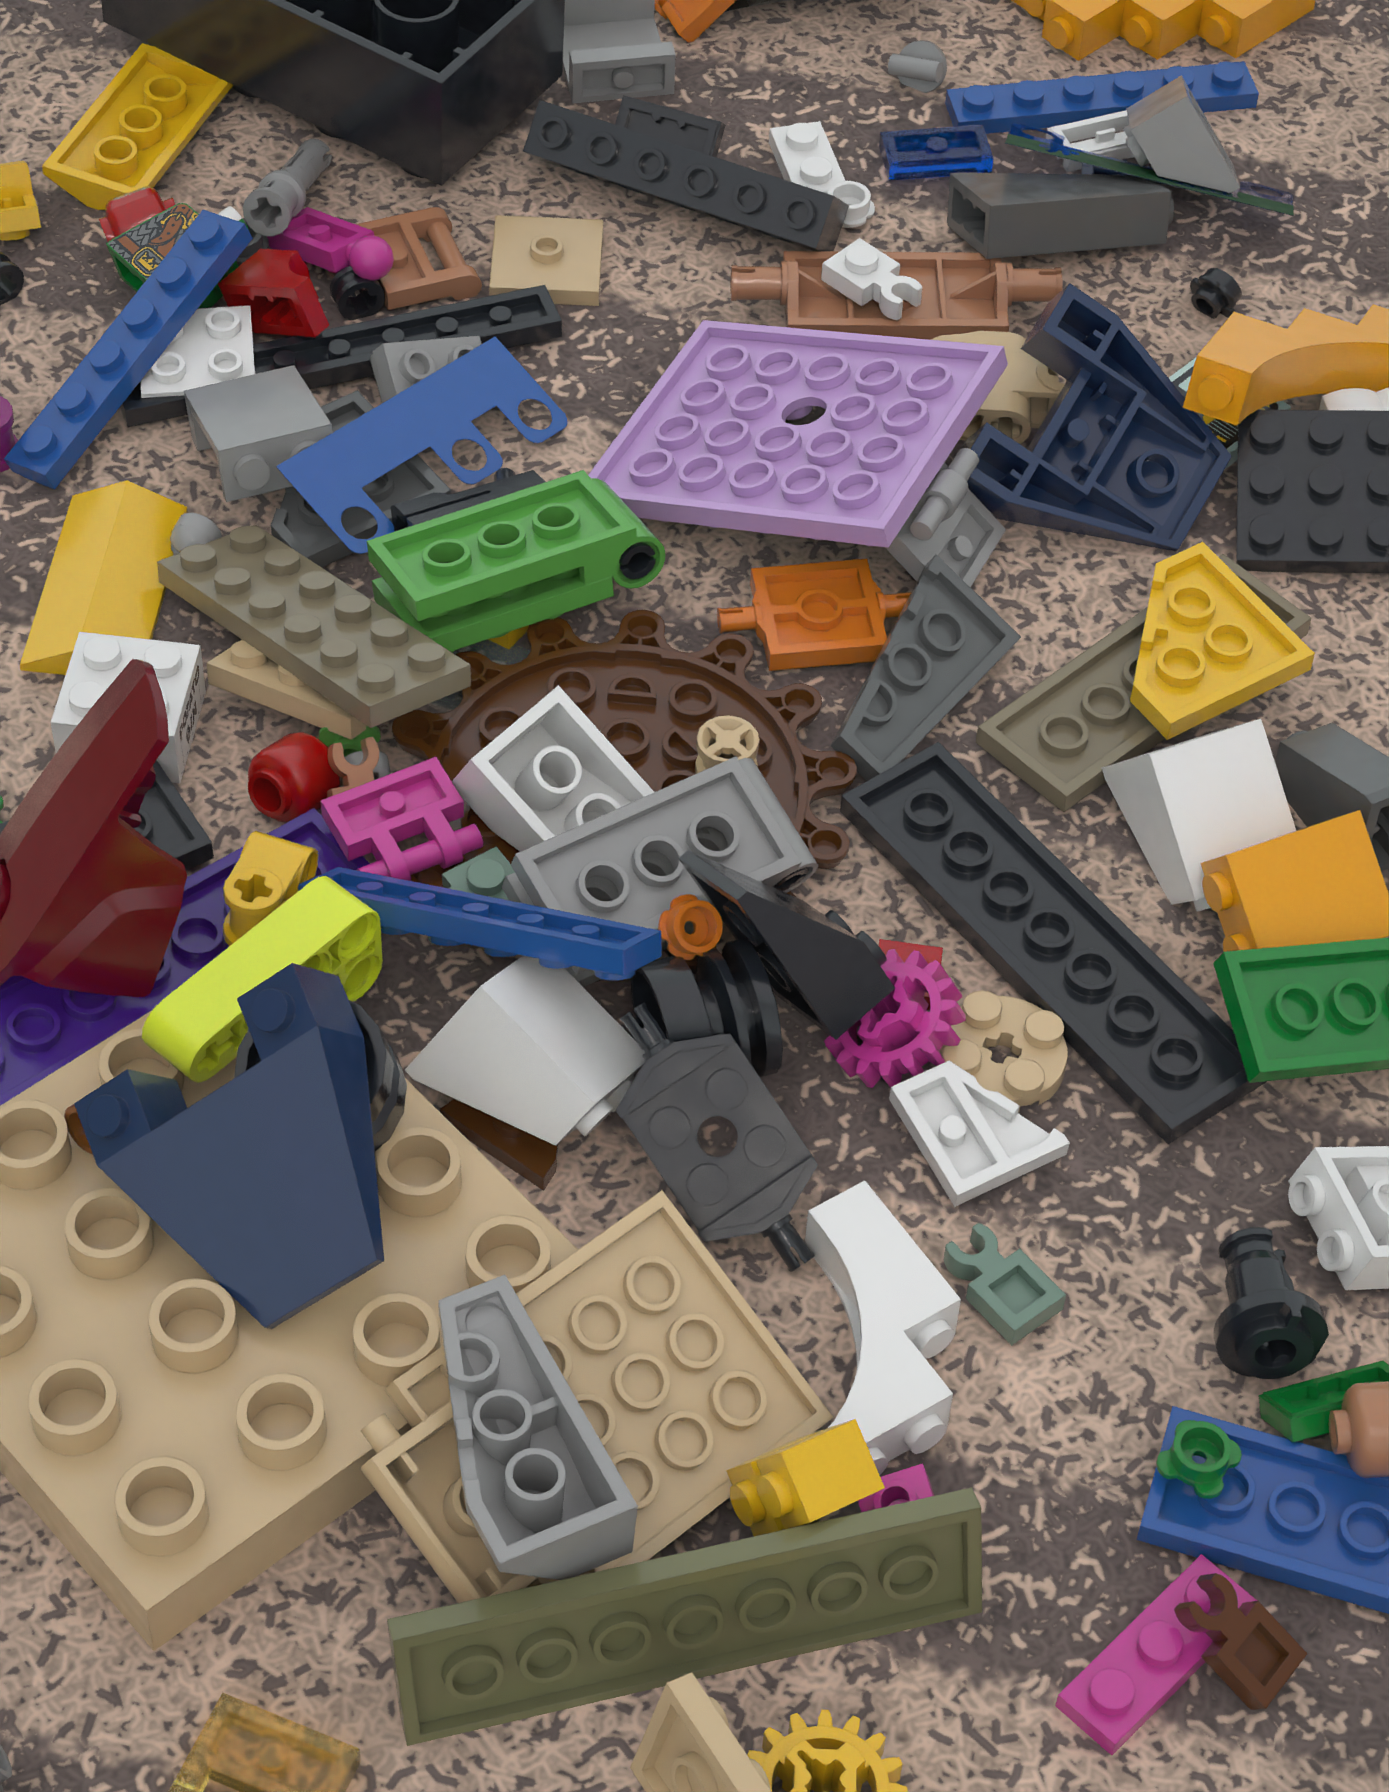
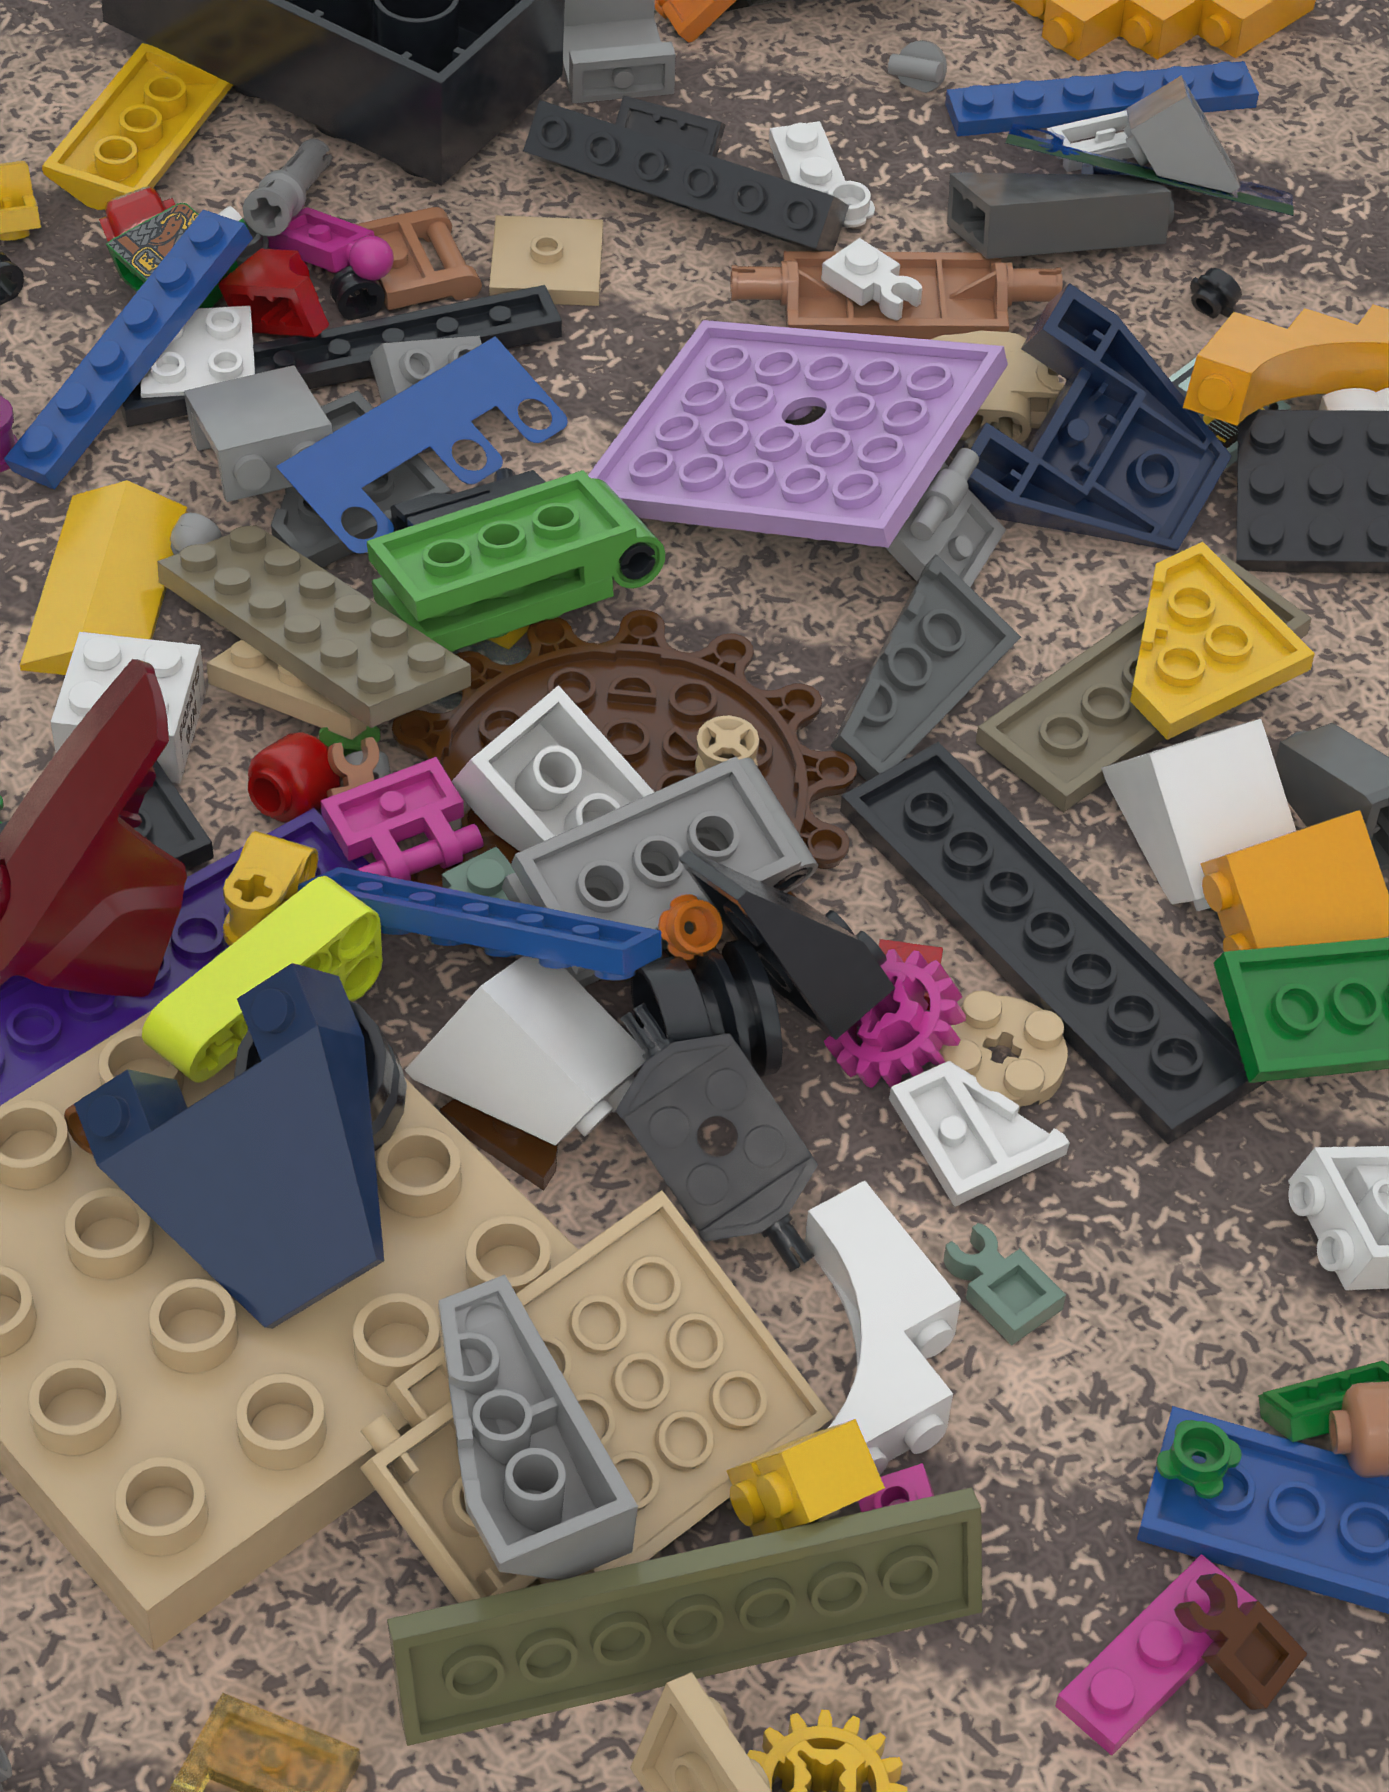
orange plate [717,558,911,671] -> none
clear blue plate [879,125,994,181] -> none
black piece [1213,1227,1329,1379] -> none

